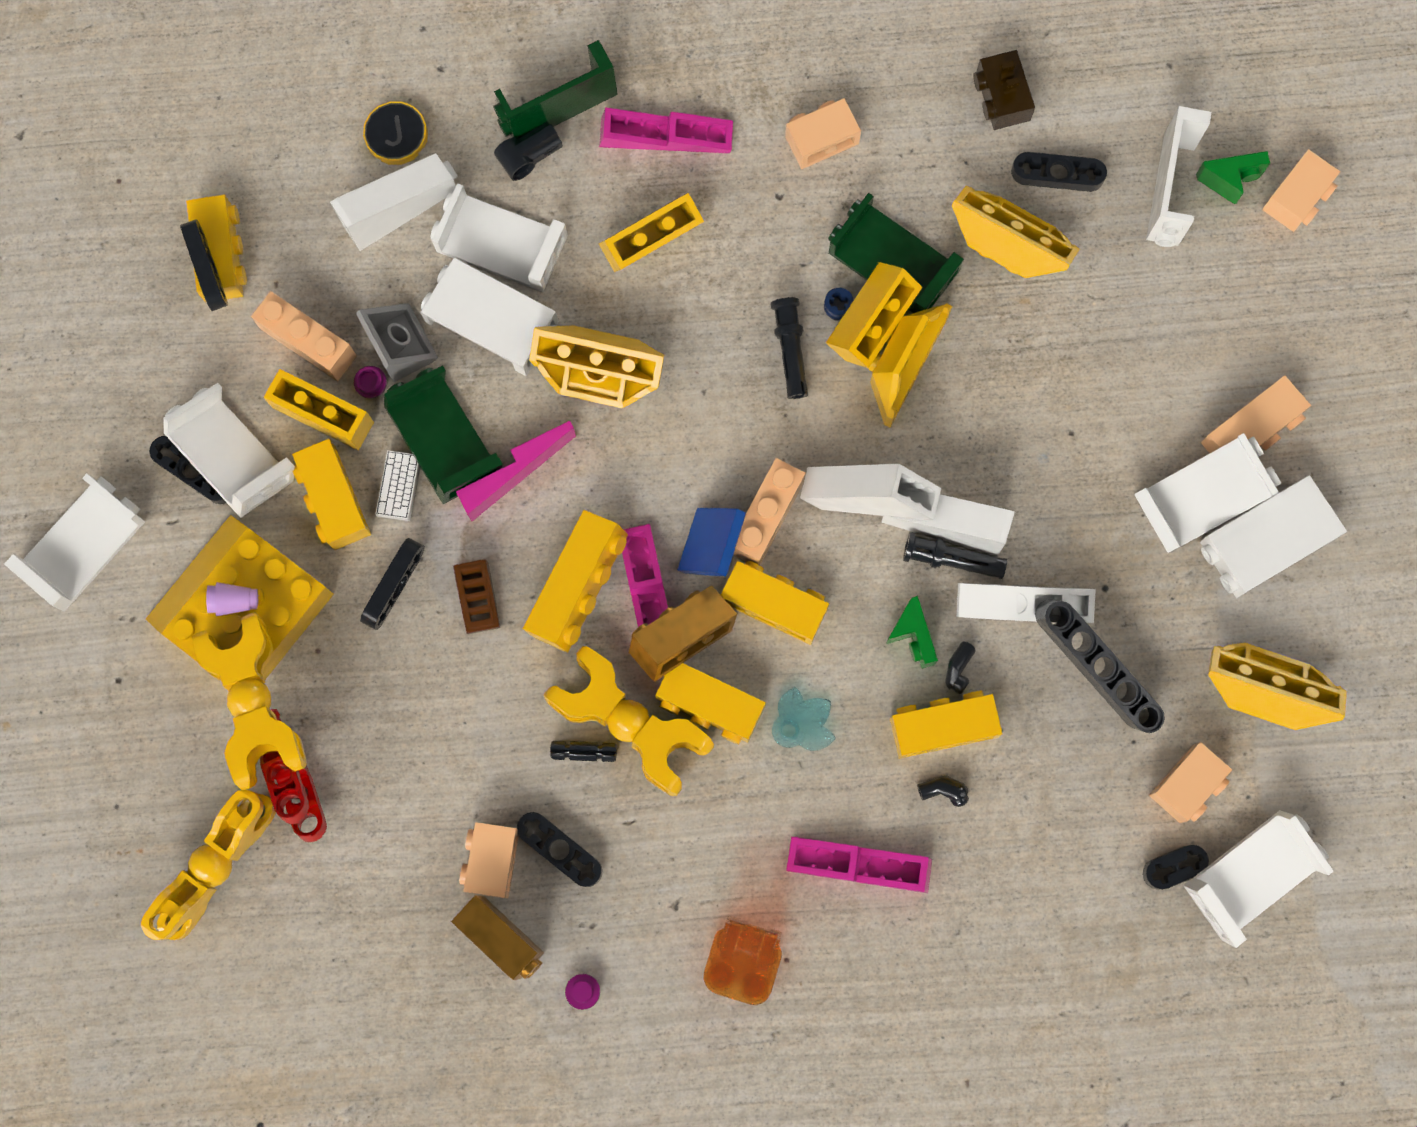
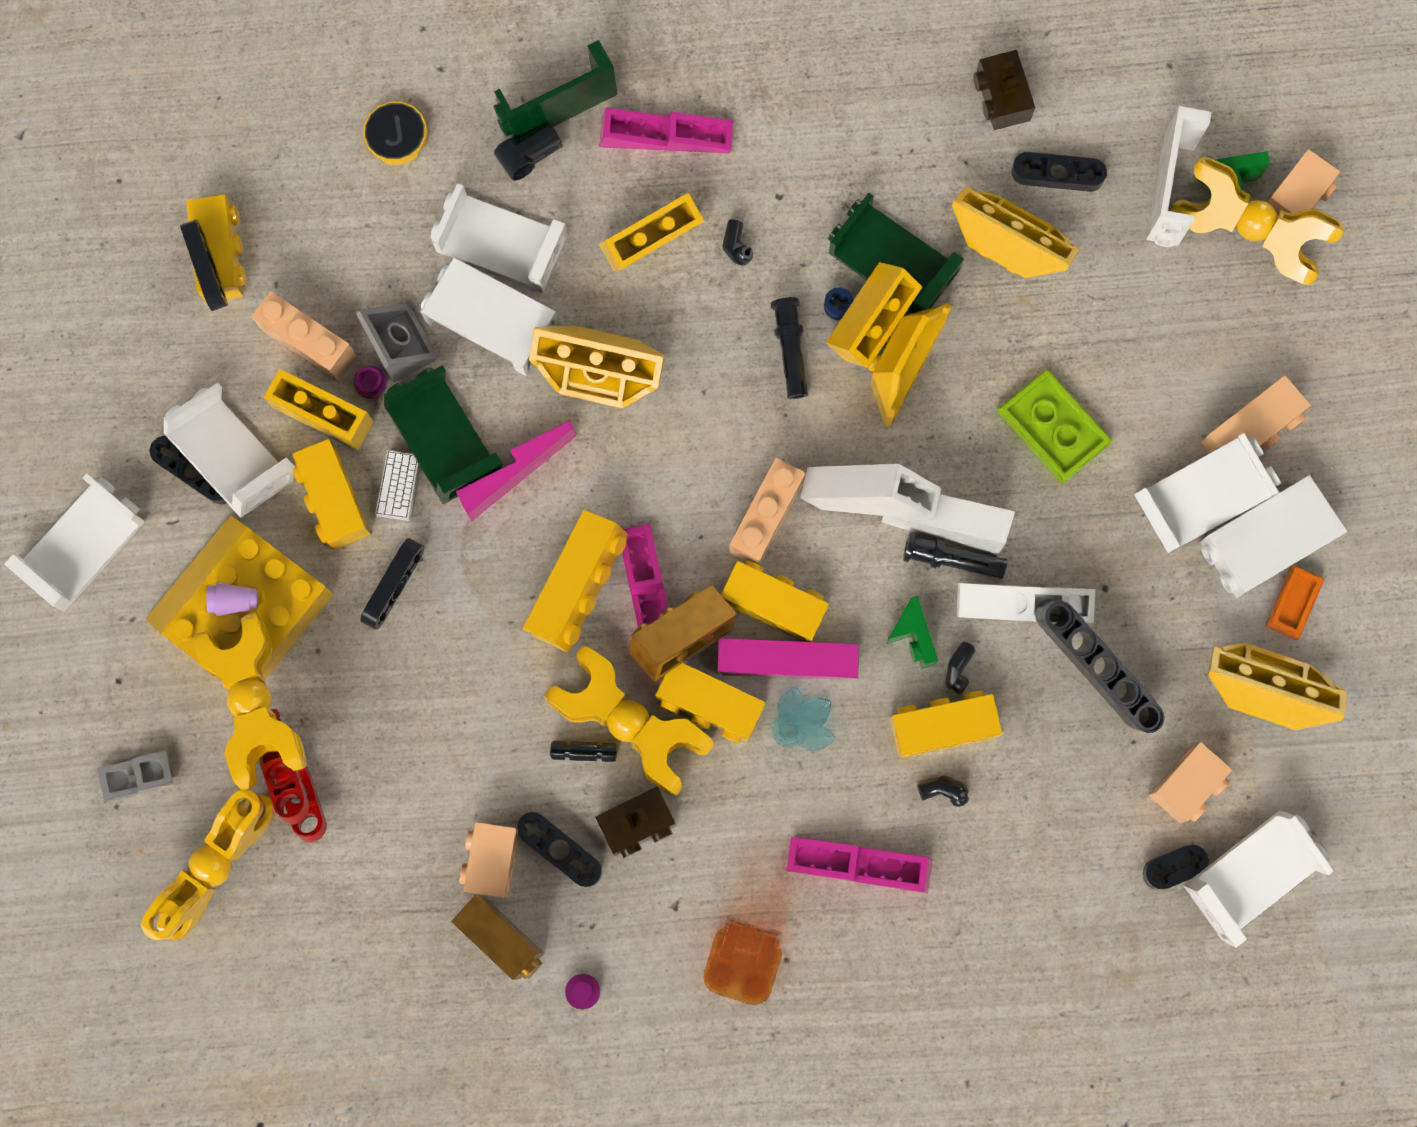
white slope [330,153,458,251] -> none
reddish brown slope [453,559,500,634] -> none
blue tile [677,508,746,577] -> none
light nougat brick [785,98,861,169] -> none
none -> light grey slope [97,750,173,803]
none -> dark brown brick [595,786,677,859]
none -> dark pink slope [718,638,859,679]
none -> black arm [722,219,753,266]
none -> lime tile [996,369,1113,485]
none -> yellow piece [1170,157,1346,285]
none -> orange tile [1265,565,1325,640]

